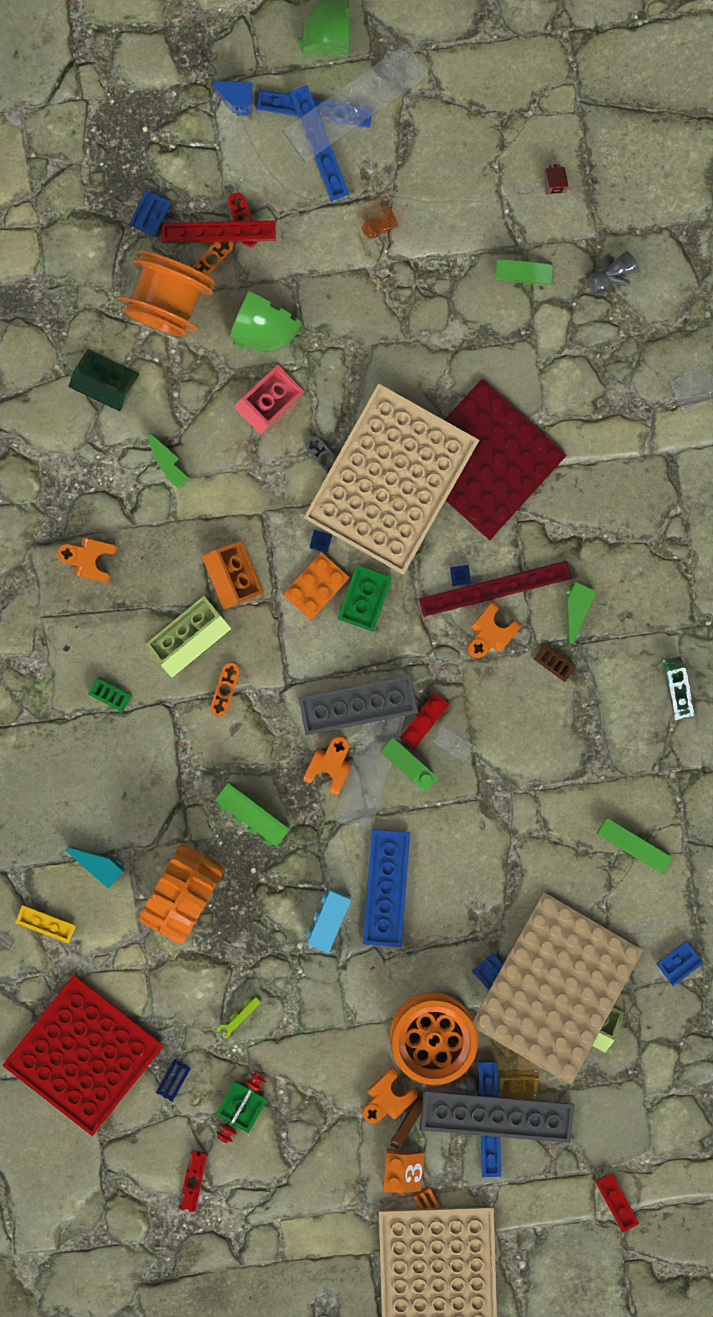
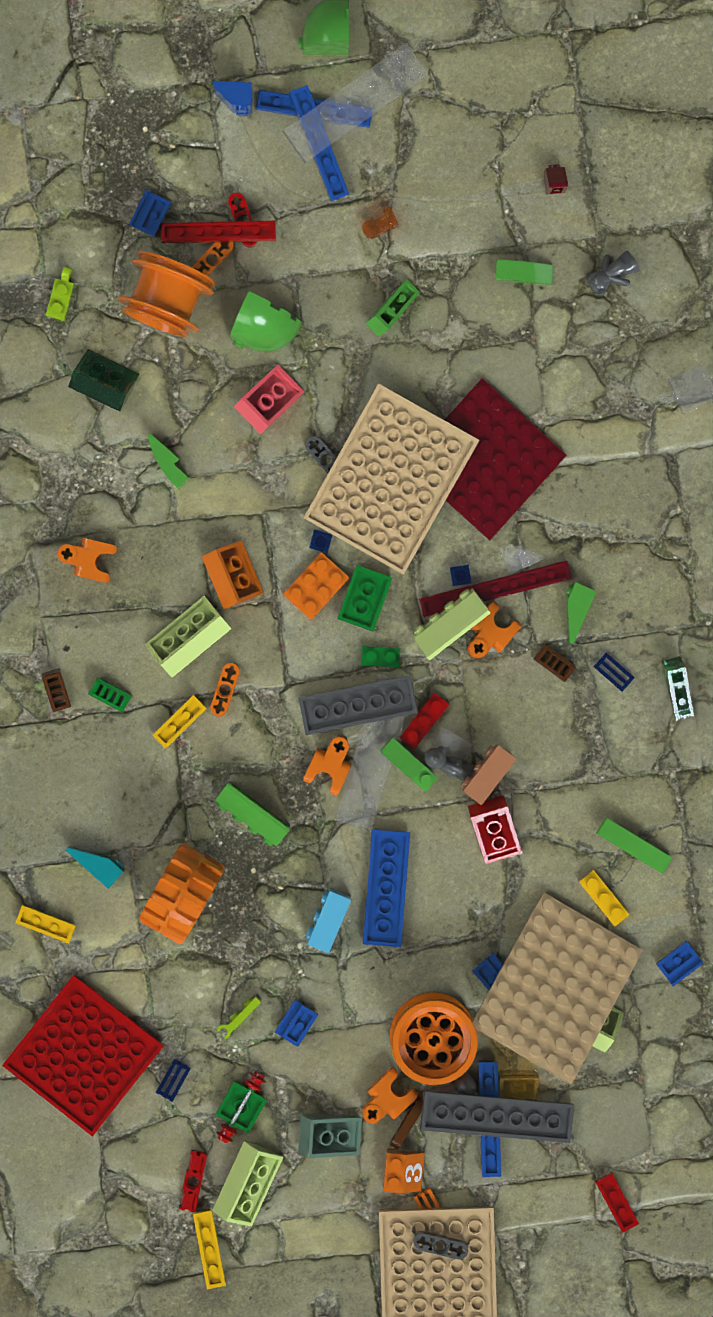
none -> reddish brown slope [42,668,71,712]
none -> lime plate [46,267,75,321]
none -> yellow plate [152,695,207,749]
none -> yellow plate [193,1209,226,1289]
none -> yellowish green slope [212,1141,284,1227]
none -> blue plate [274,999,318,1047]
none -> sand green slope [298,1114,362,1158]
none -> green plate [361,646,400,668]
none -> bright green slope [365,279,420,337]
none -> yellowish green slope [412,588,490,661]
none -> dark grey beam [413,1231,468,1260]
none -> dark grey piece [423,746,474,781]
none -> nougat slope [461,744,517,805]
none -> red slope [468,795,522,864]
none -> clear slope [500,544,545,574]
none -> yellow plate [578,870,630,926]
none -> clear blue tile [593,652,635,692]

